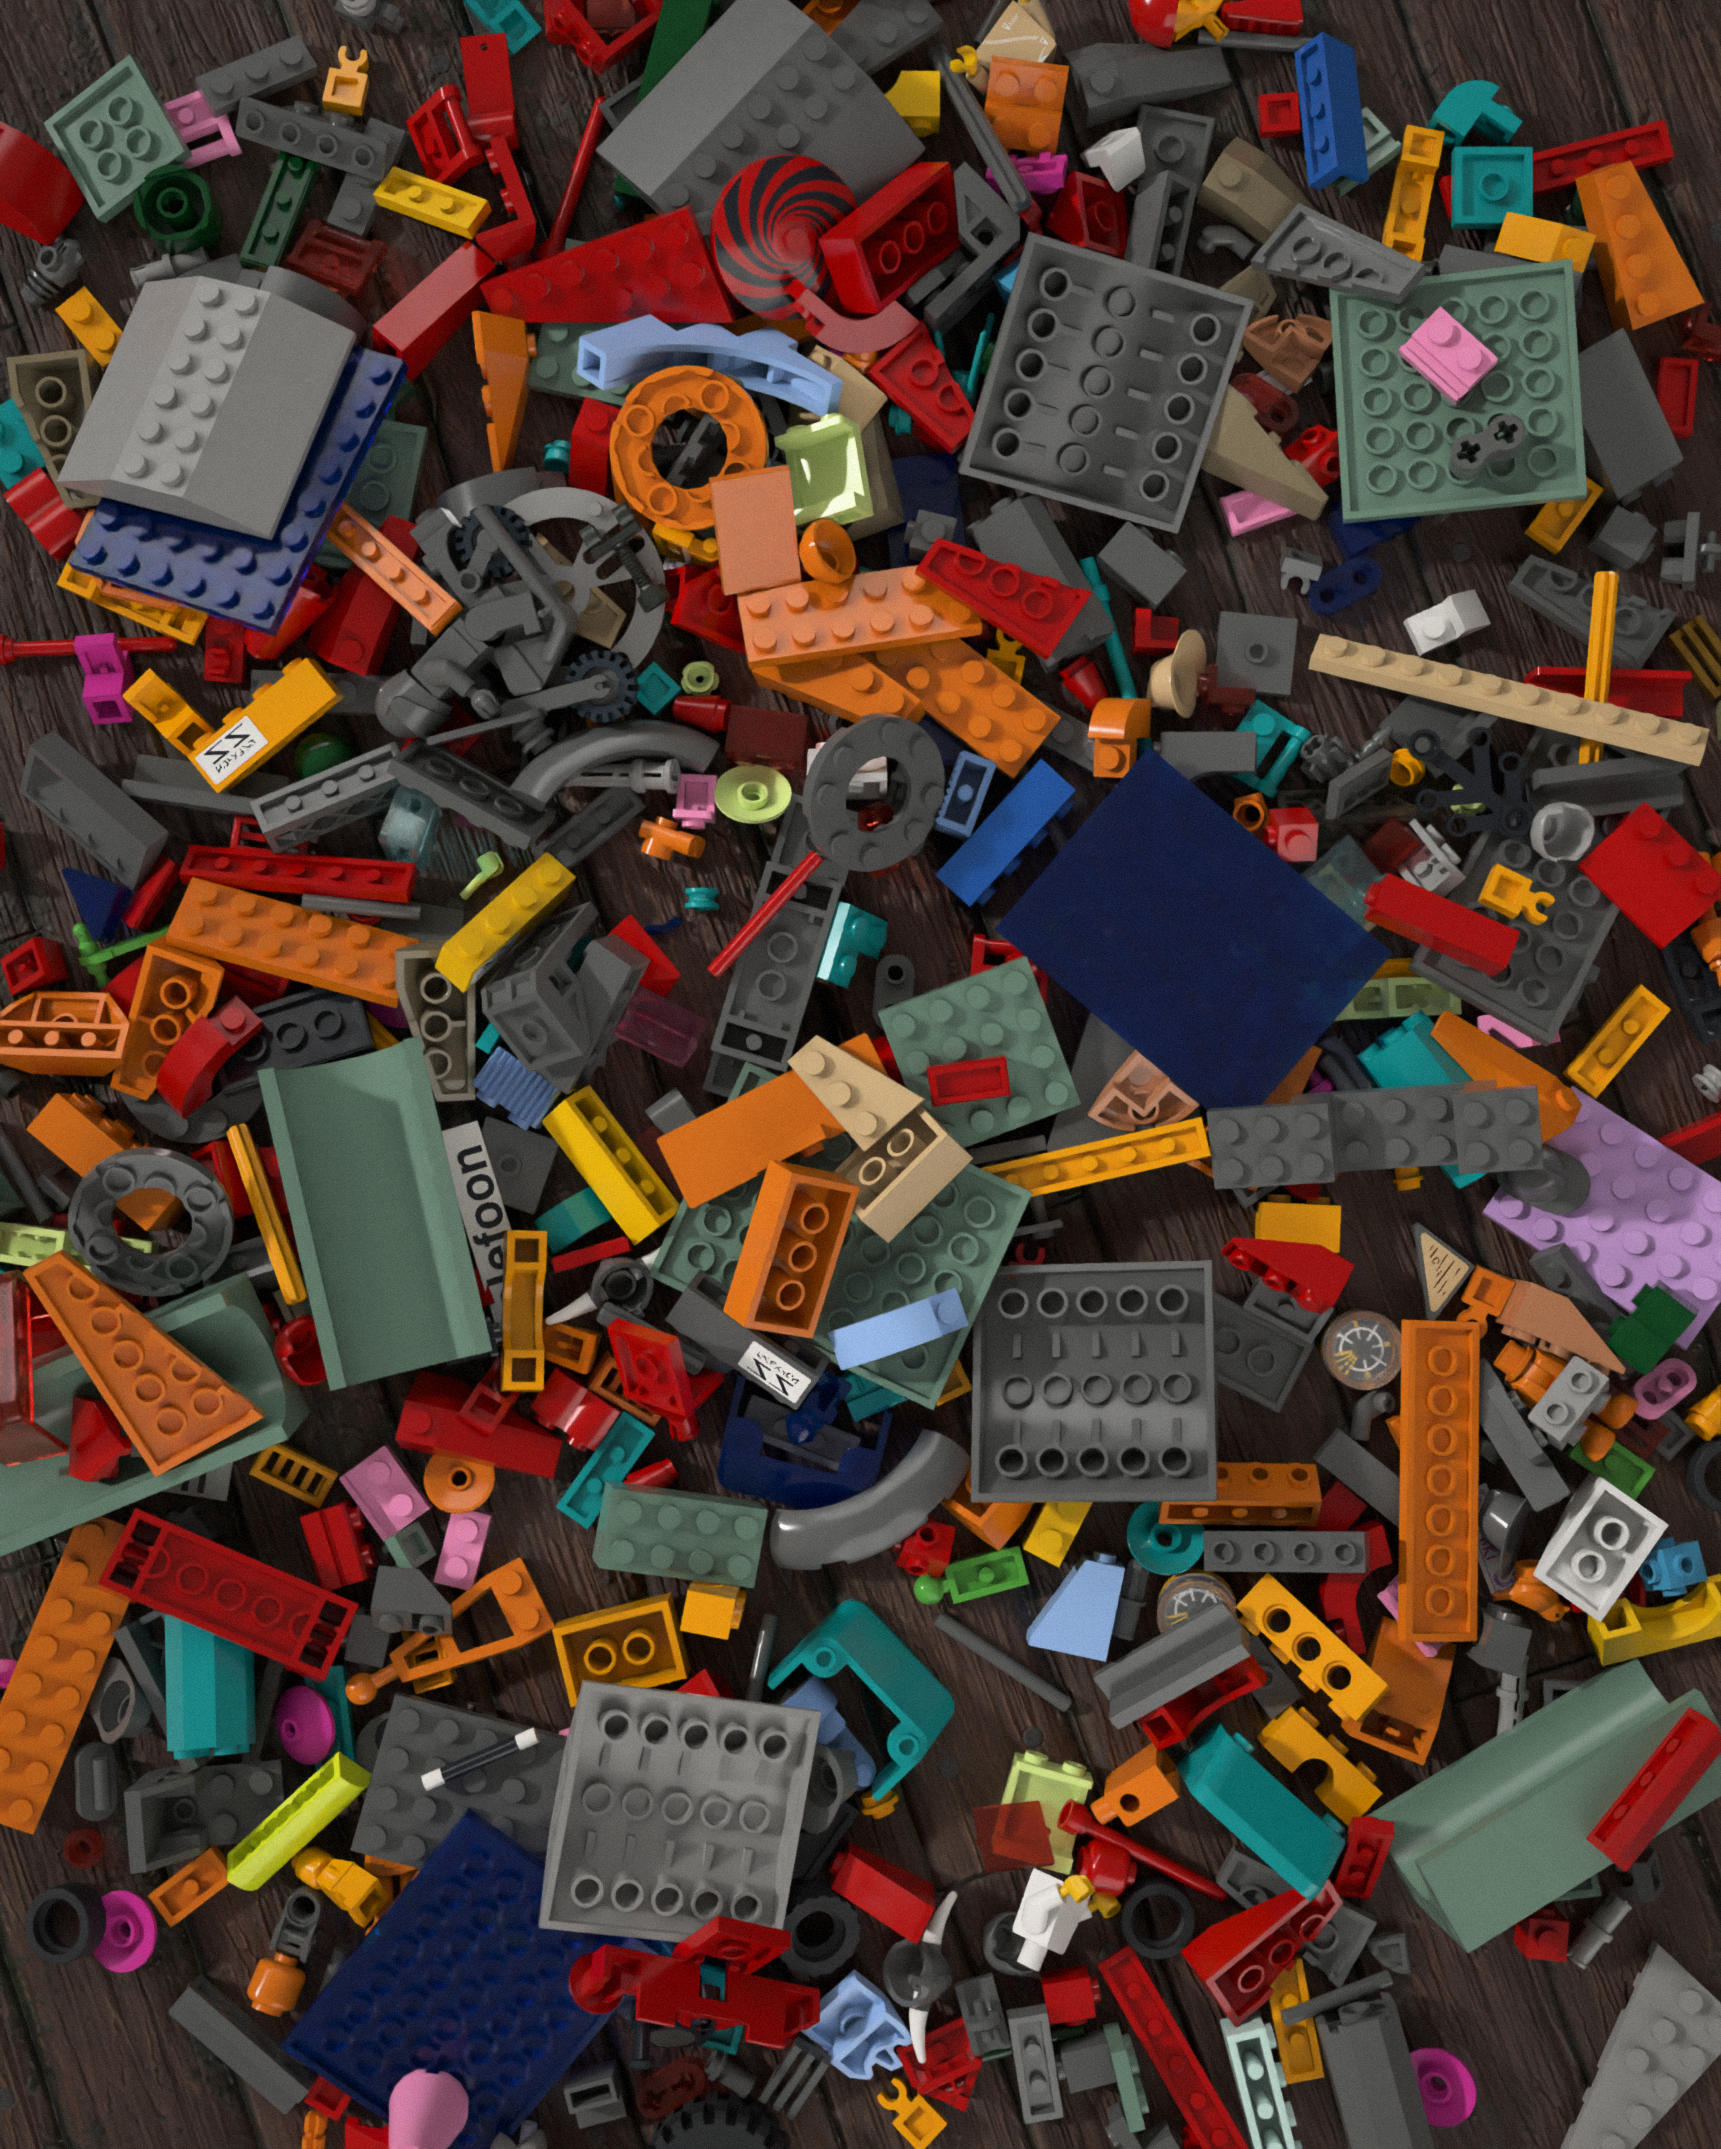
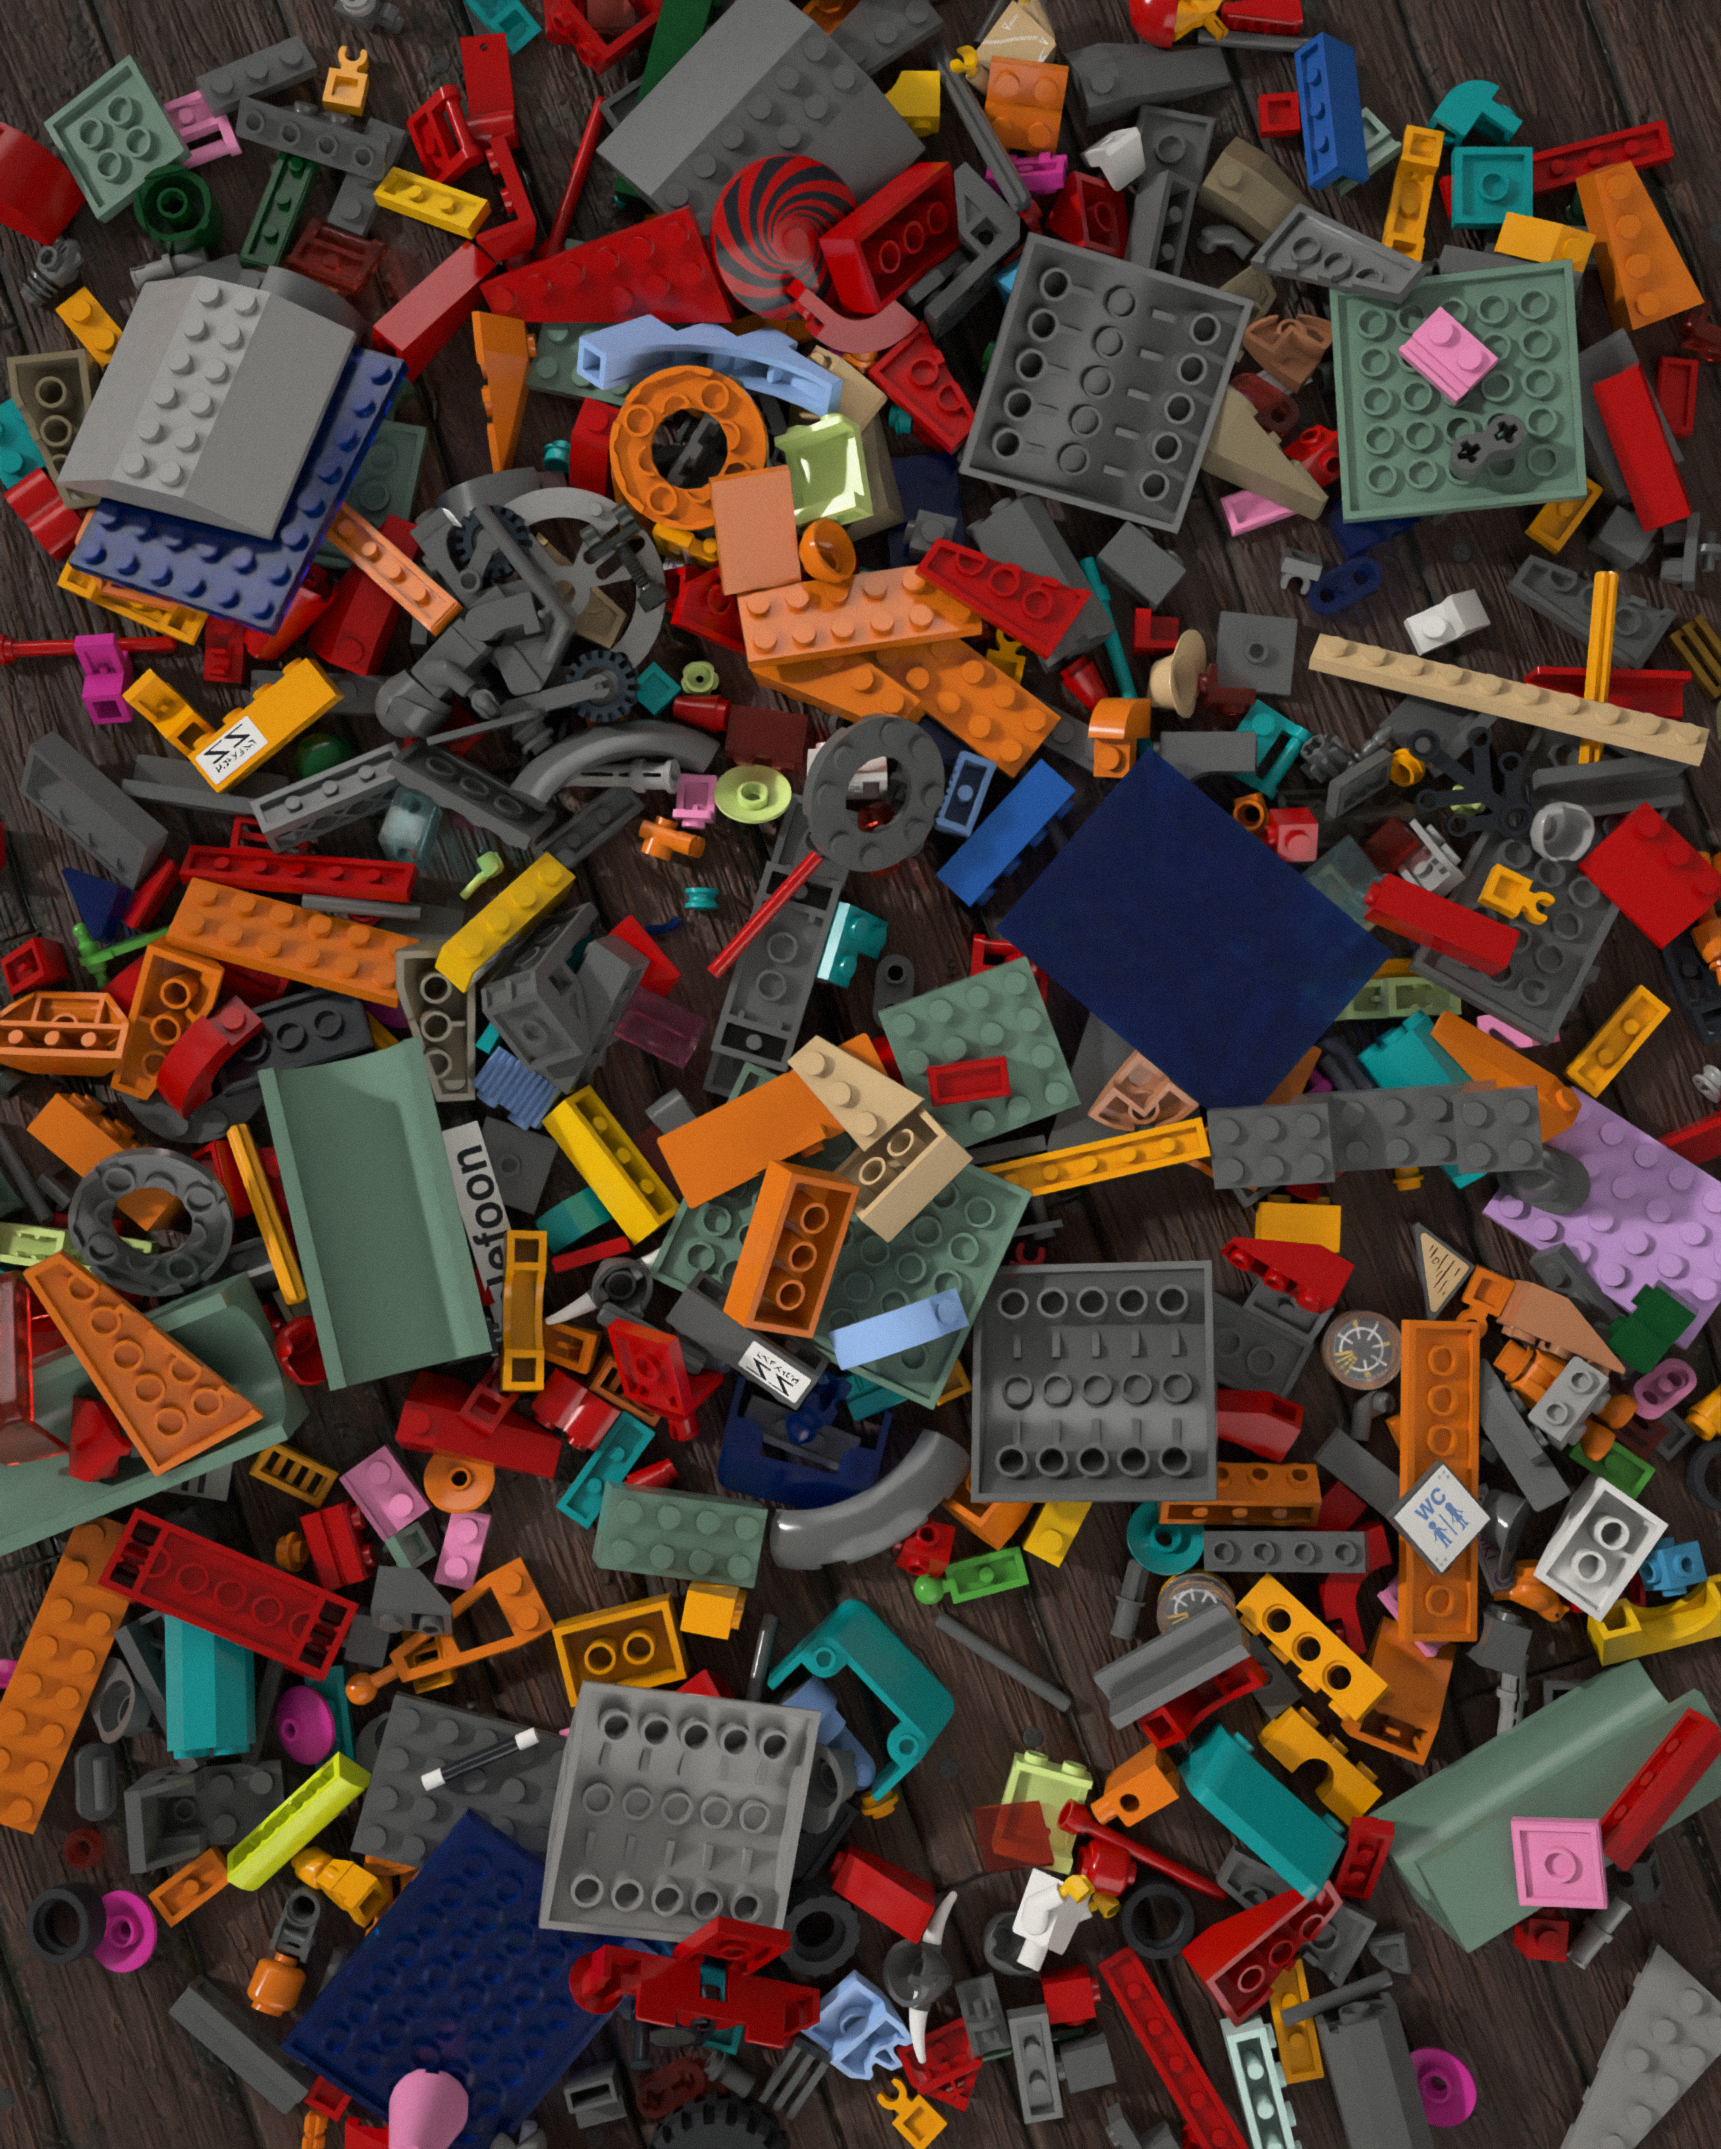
teal plant [934,313,995,407] -> none
light blue slope [1026,1550,1125,1662] -> none
sand green plate [1103,2021,1150,2133] -> none
none -> orange plate [276,1532,310,1572]
none -> red slope [1217,1389,1304,1464]
none -> white tile [1385,1460,1493,1576]
none -> bright pink tile [1510,1816,1609,1909]
none -> red panel [1592,361,1692,532]

